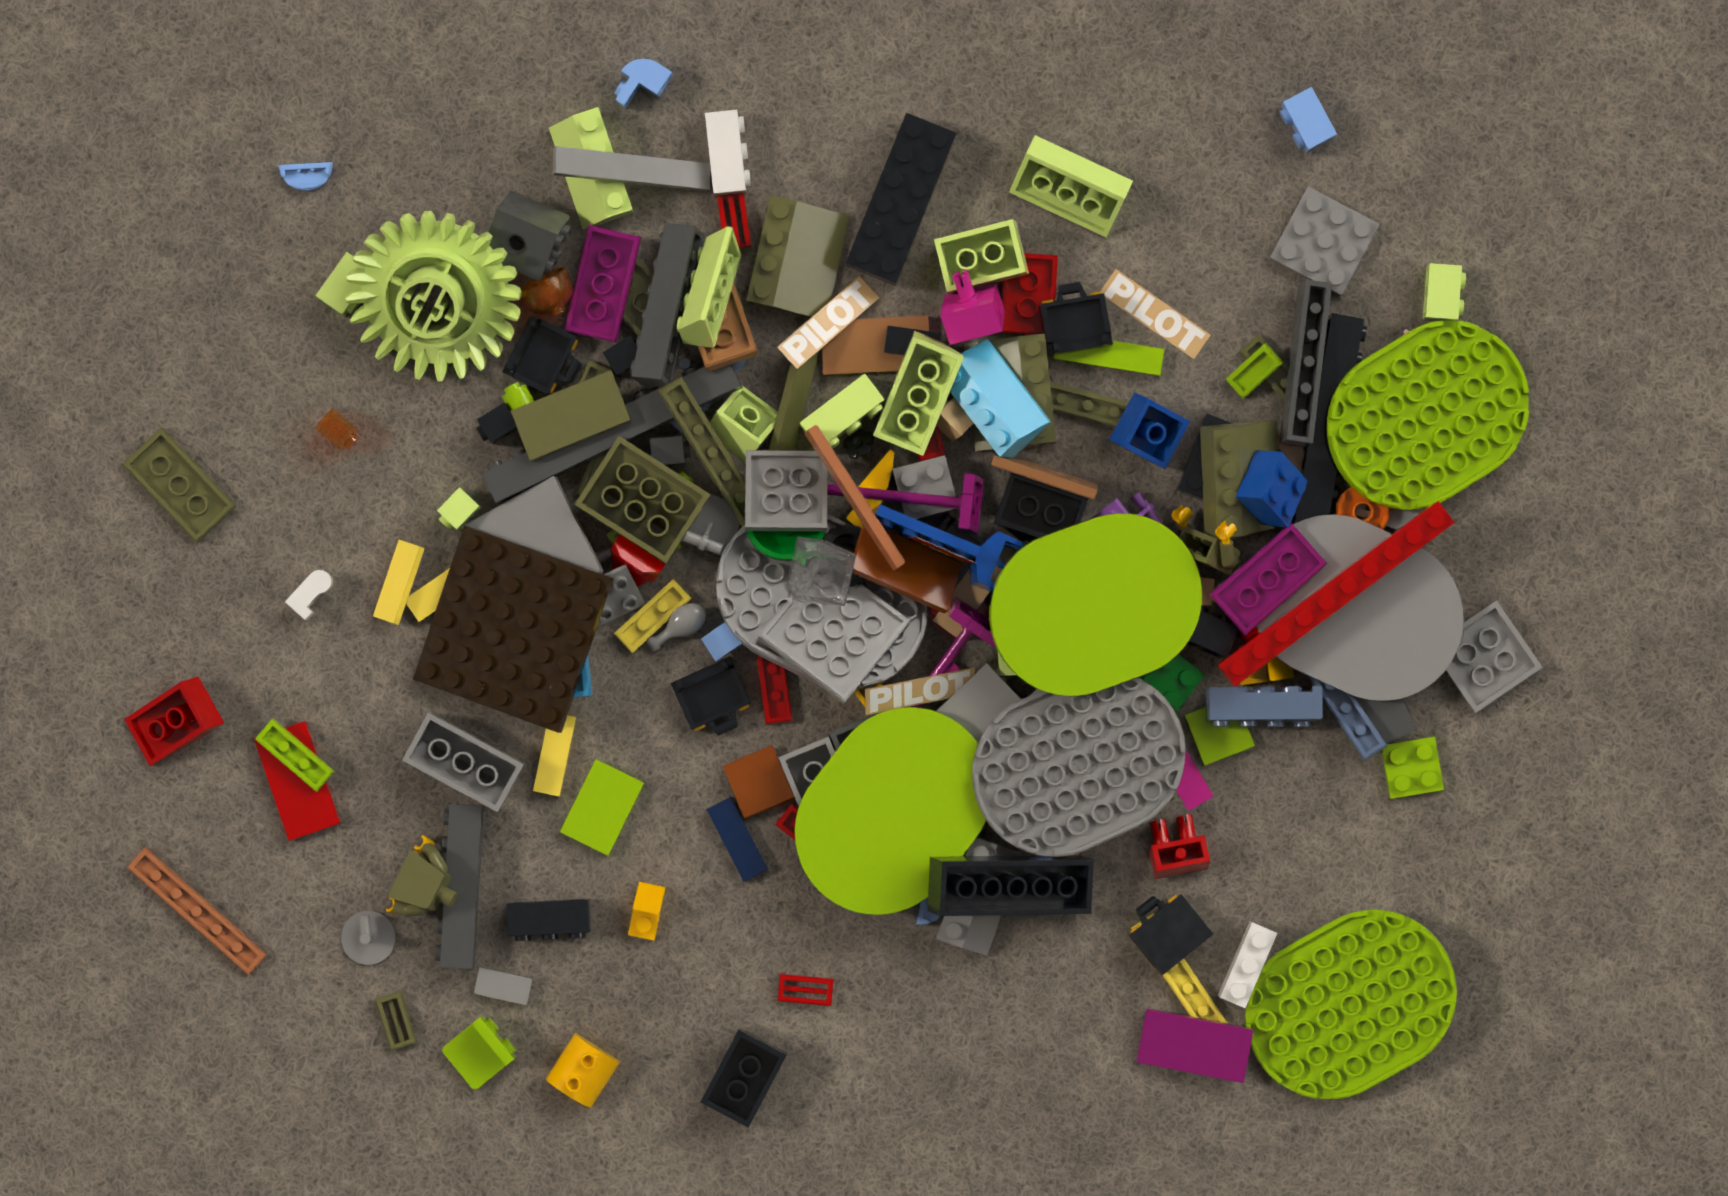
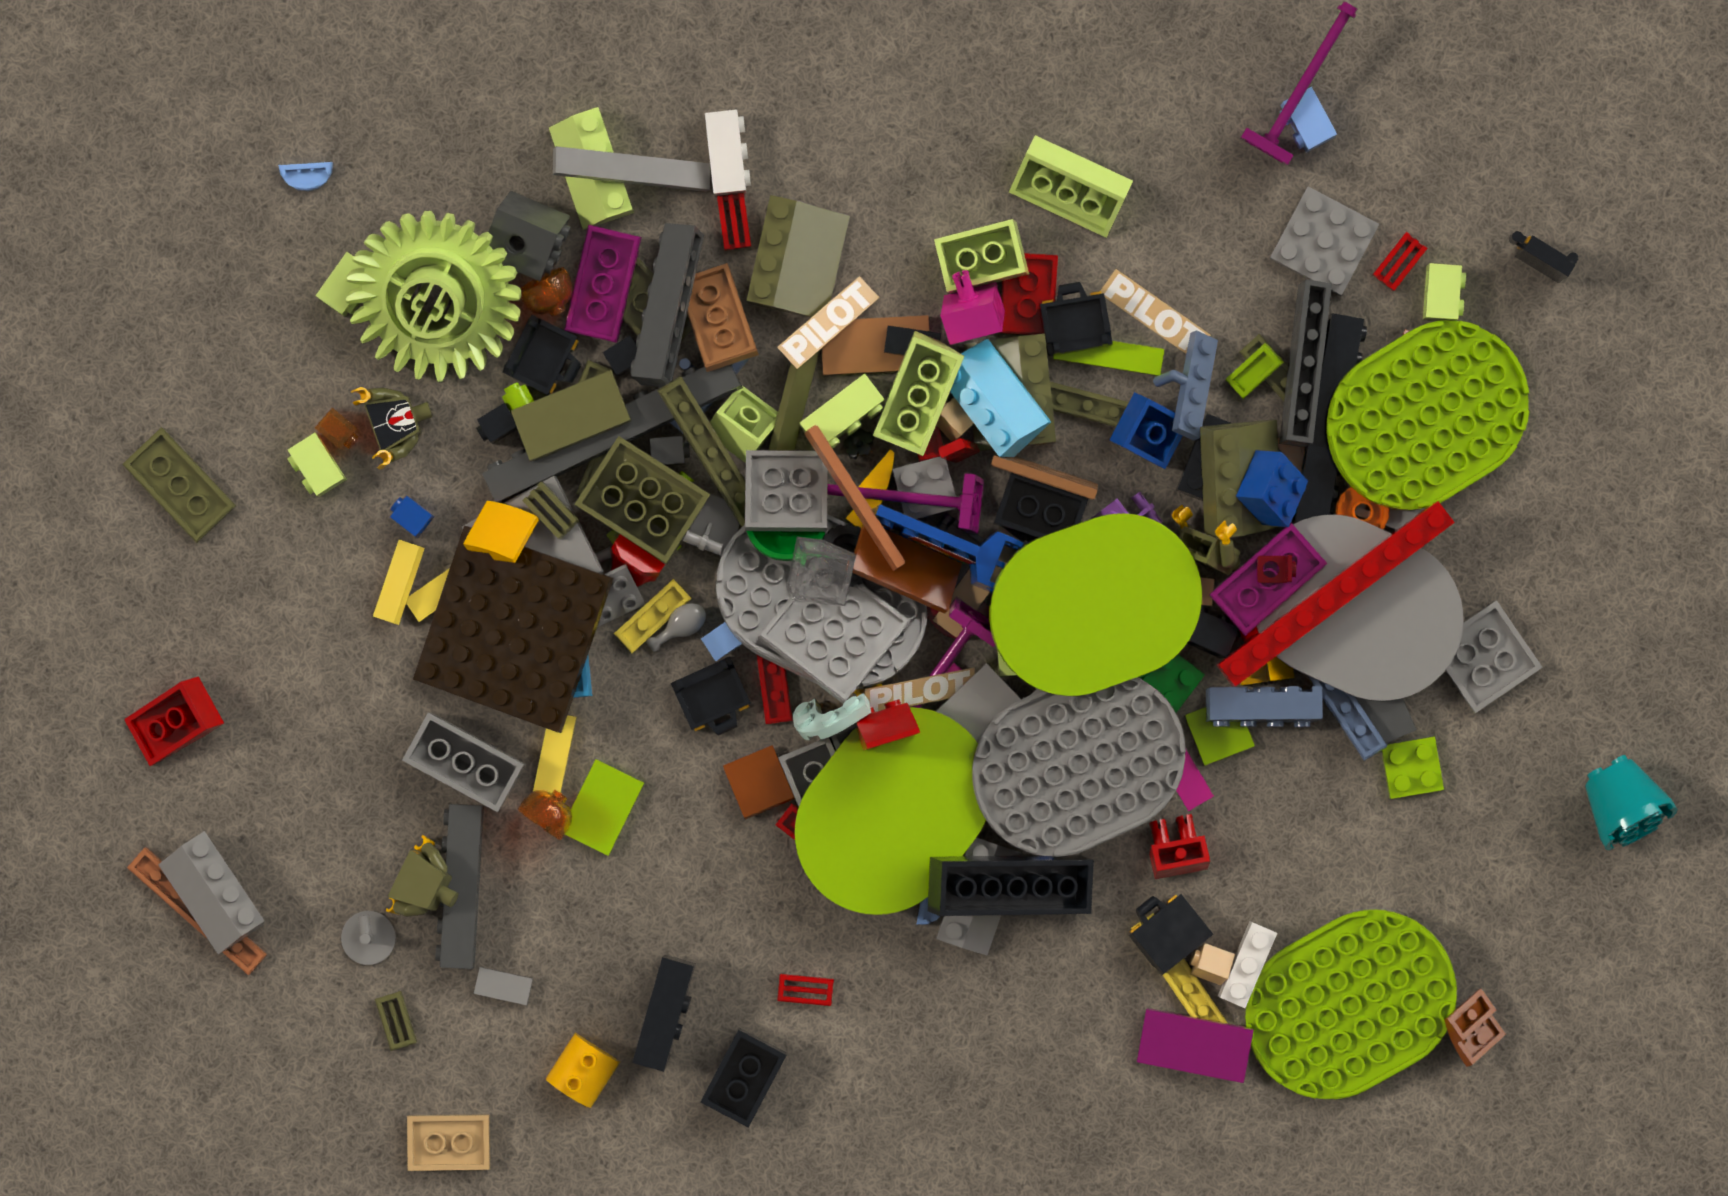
red tile [254,721,341,841] -> none
lime tile [255,718,335,792] -> none
white leg [285,570,333,621] -> none
yellowish green brick [437,487,481,531] -> none
lime bracket [442,1015,517,1089] -> none
black brick [507,899,591,941] -> none
light blue brick [614,59,673,109] -> none
yellow slope [628,882,666,941] -> none
yellowish green slope [677,227,742,348] -> none
dark blue tile [706,797,768,881] -> none
black brick [846,113,956,286] -> none
none -> light grey slope [158,831,265,955]
none -> yellowish green brick [287,433,347,497]
none -> torso [351,387,433,469]
none -> blue brick [390,495,435,538]
none -> tan plate [407,1114,490,1171]
none -> yellow slope [463,501,539,563]
none -> clear orange cylinder [518,789,573,840]
none -> olive tile [522,482,580,539]
none -> black brick [632,955,696,1072]
none -> light aqua plate [792,693,871,740]
none -> red slope [855,699,920,750]
none -> red tile [938,438,980,463]
none -> sand blue plate [1153,330,1218,440]
none -> tan brick [1189,943,1235,985]
none -> magenta tile [1240,1,1358,166]
none -> dark red bracket [1257,555,1296,583]
none -> red tile [1372,232,1428,291]
none -> dark orange slope [1444,988,1506,1067]
none -> black piece [1509,231,1578,283]
none -> teal cone [1585,755,1678,851]

